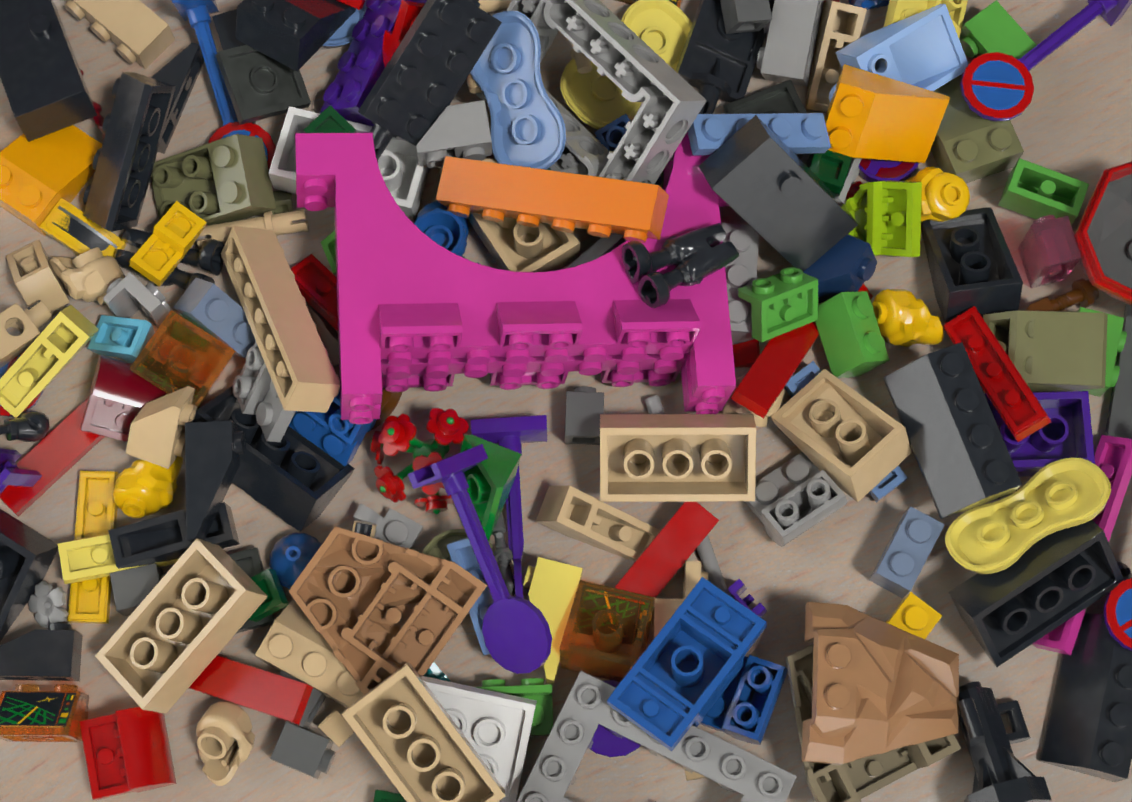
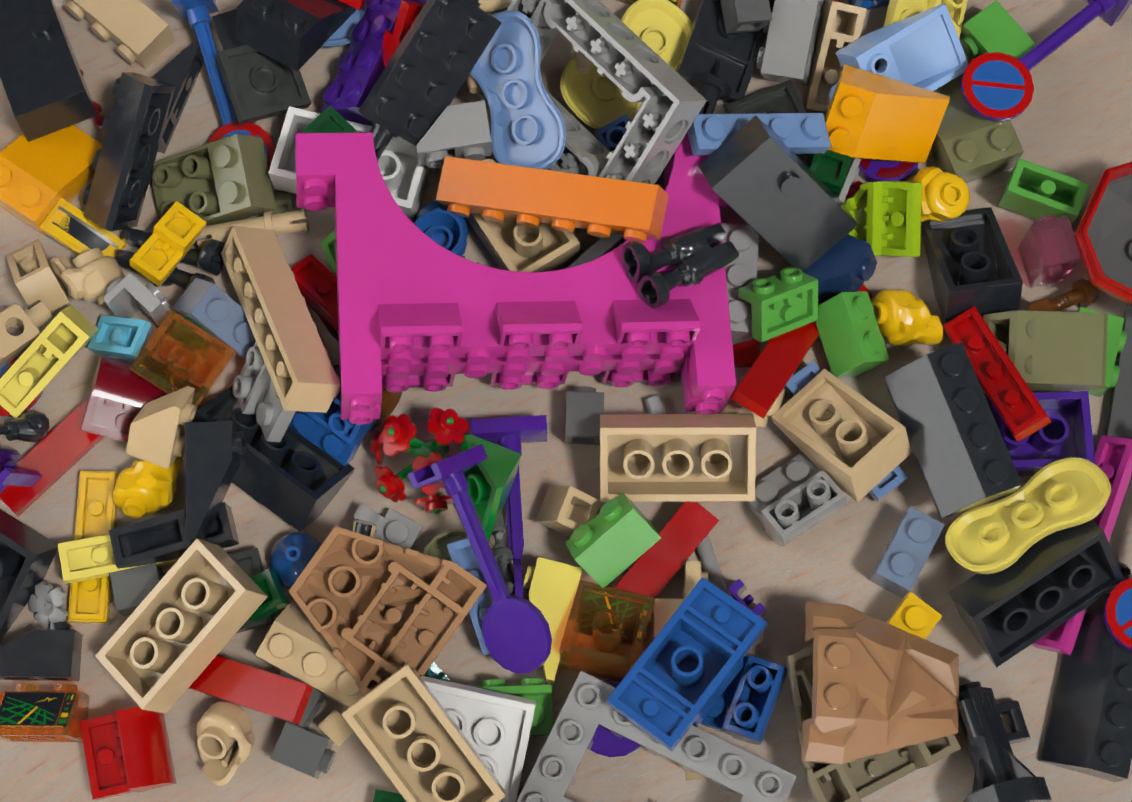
none -> bright green brick [565,493,661,588]

